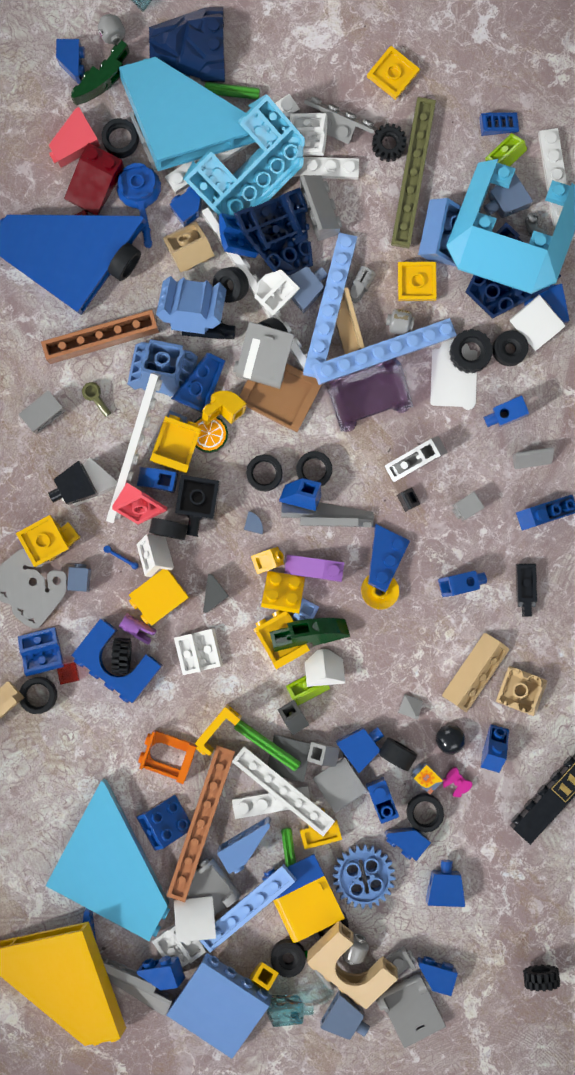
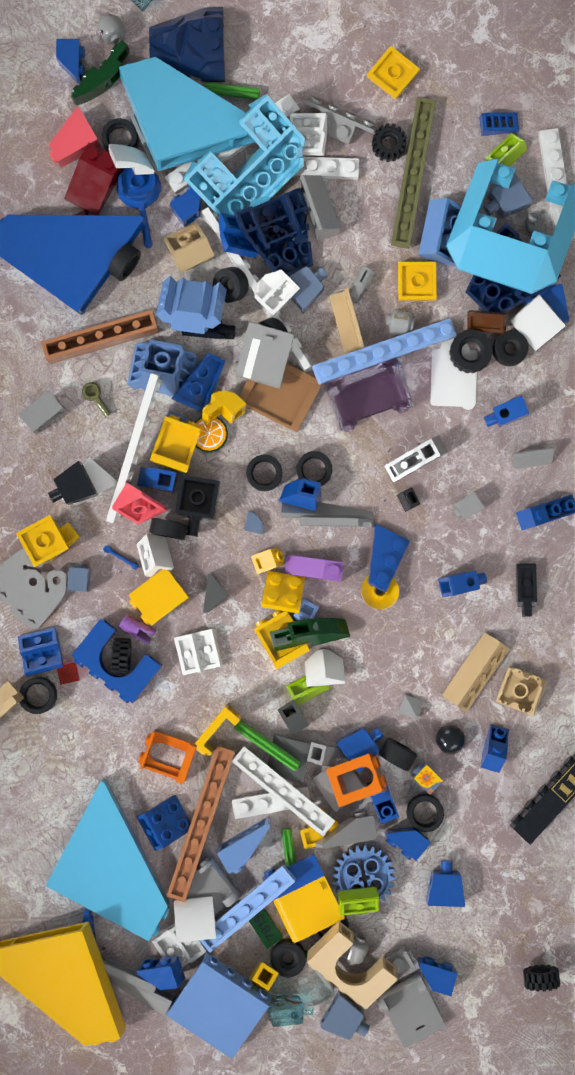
light blue plate [303,233,357,378] -> none
dark pink piece [443,767,473,797] -> none
none -> white slope [109,144,154,175]
none -> dark green tile [249,908,283,949]
none -> light grey slope [315,812,377,849]
none -> orange panel [326,753,387,807]
none -> lime slope [338,887,379,916]
none -> reddish brown tile [467,310,507,333]

